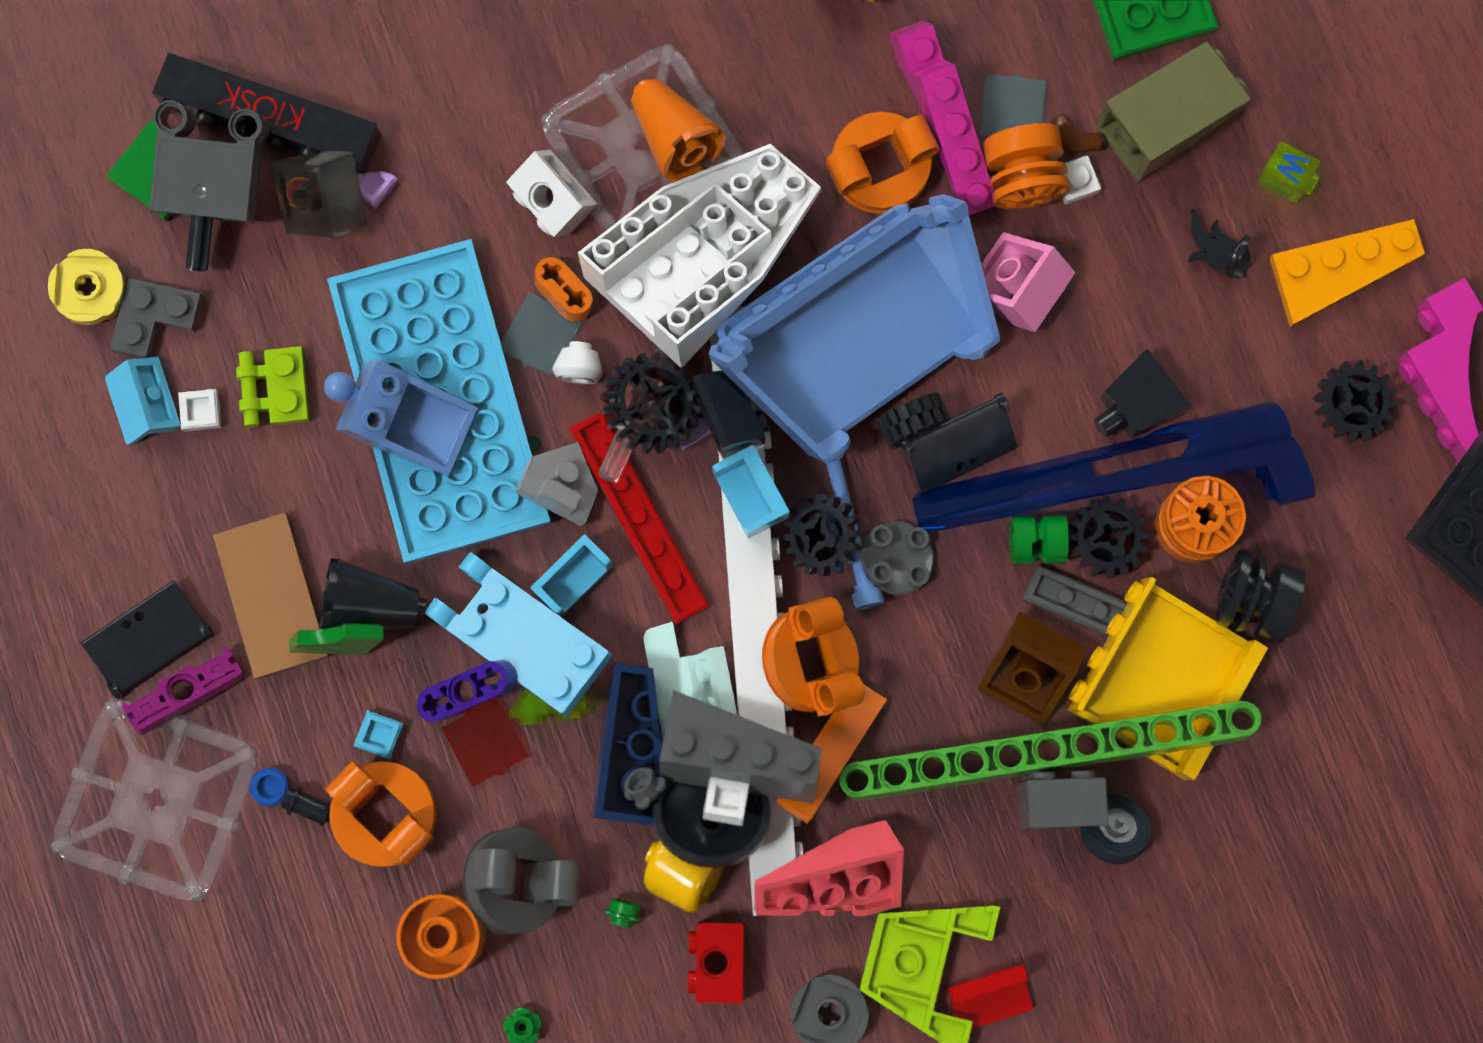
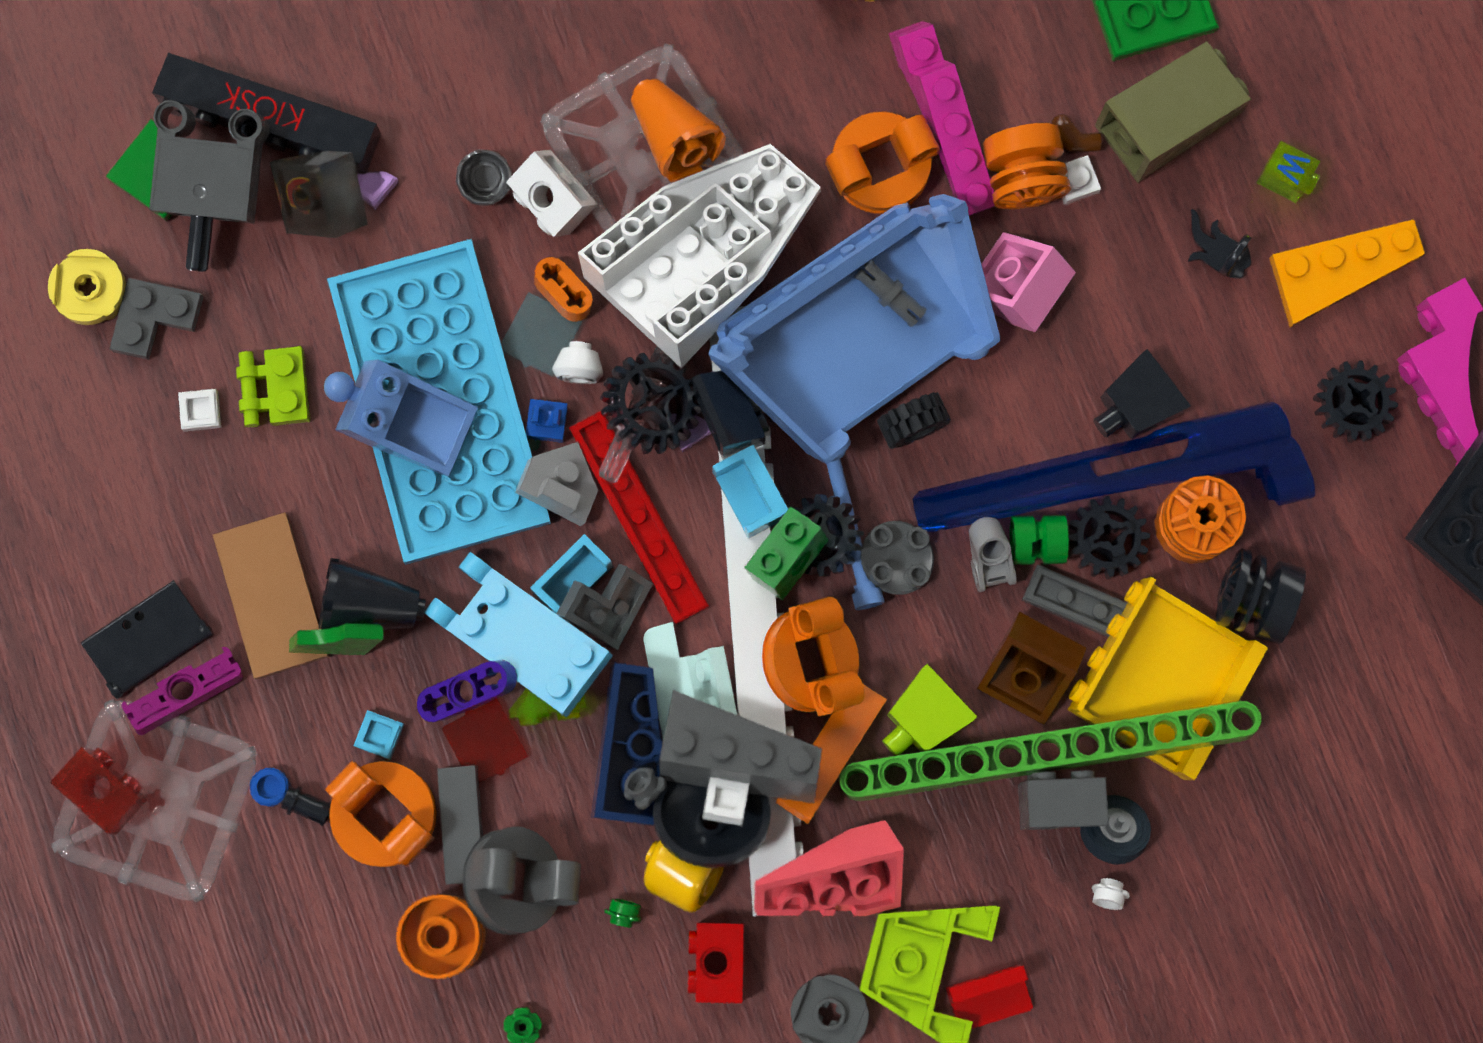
medium azure panel [105,357,181,445] -> none
black door [900,392,1018,494] -> none
clear light blue piece [979,74,1046,138] -> none
none -> clear red brick [50,747,148,835]
none -> dark grey tile [437,765,483,885]
none -> flat silver hair [455,149,512,206]
none -> blue tile [526,399,568,443]
none -> dark grey plate [556,564,653,650]
none -> green brick [744,506,828,601]
none -> dark grey pin [855,259,927,327]
none -> lime torso [882,664,977,756]
none -> light grey piece [969,517,1017,592]
none -> white plate [1091,878,1129,910]

